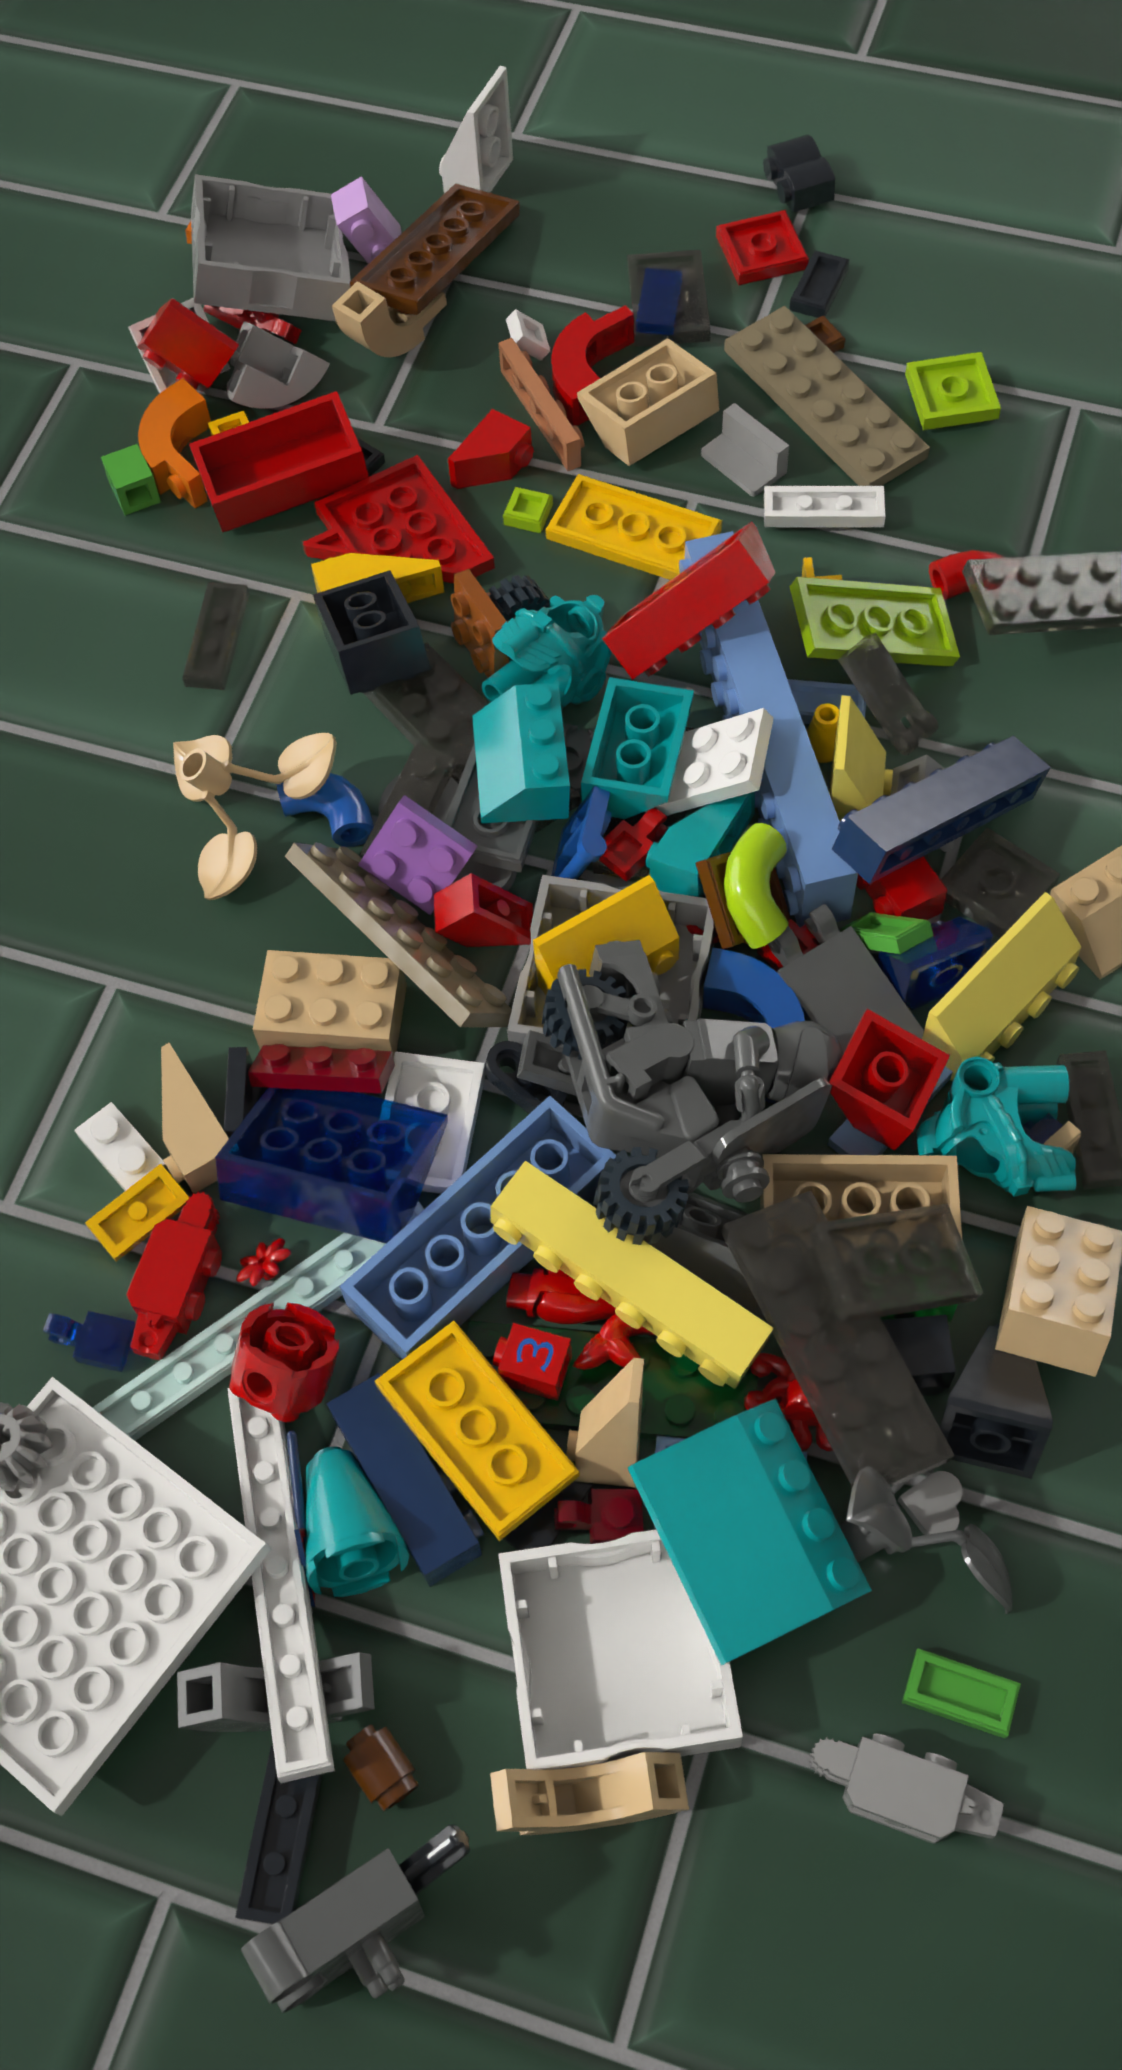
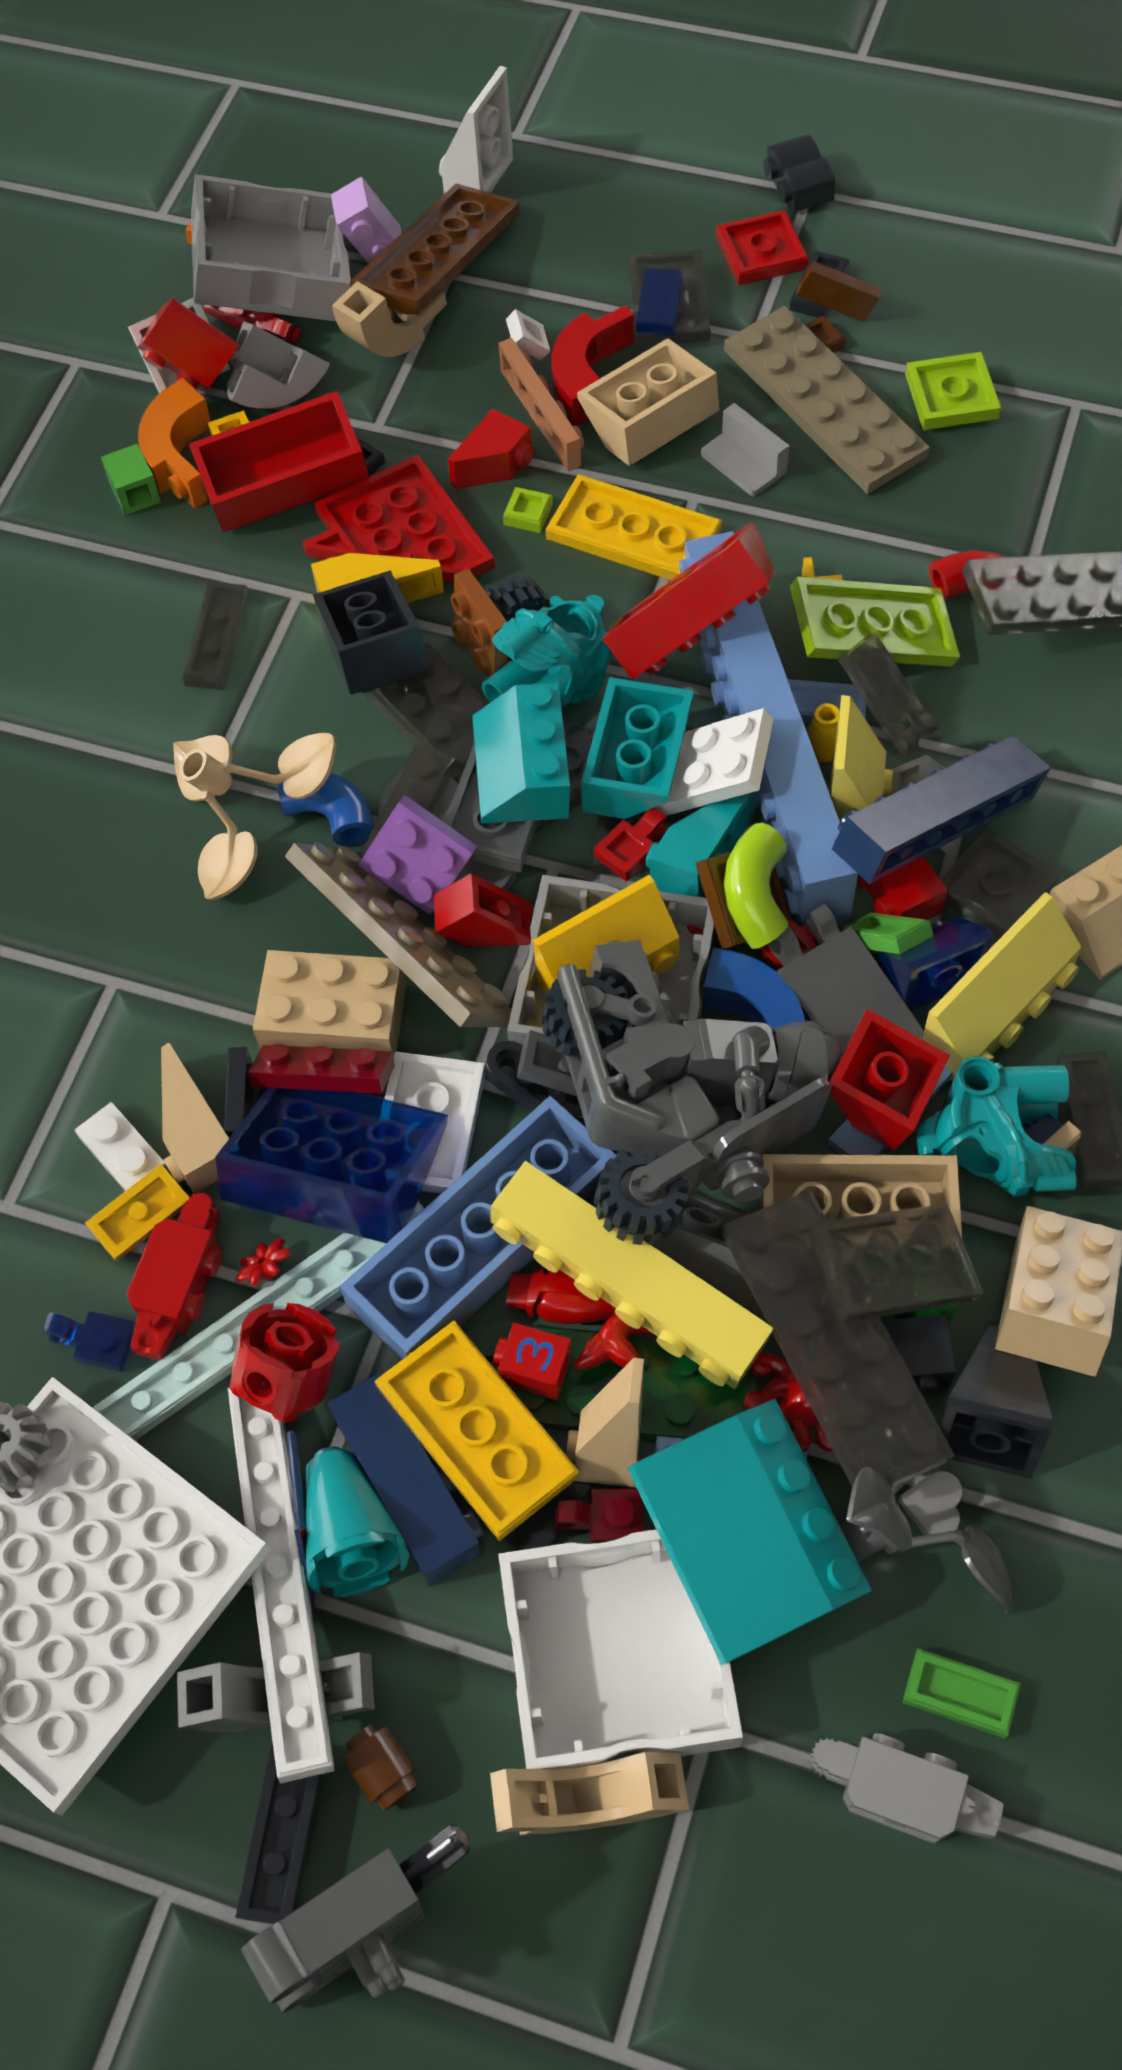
blue plate [551,786,612,880] -> none
white plate [764,486,885,527] -> none
none -> reddish brown tile [796,261,882,322]

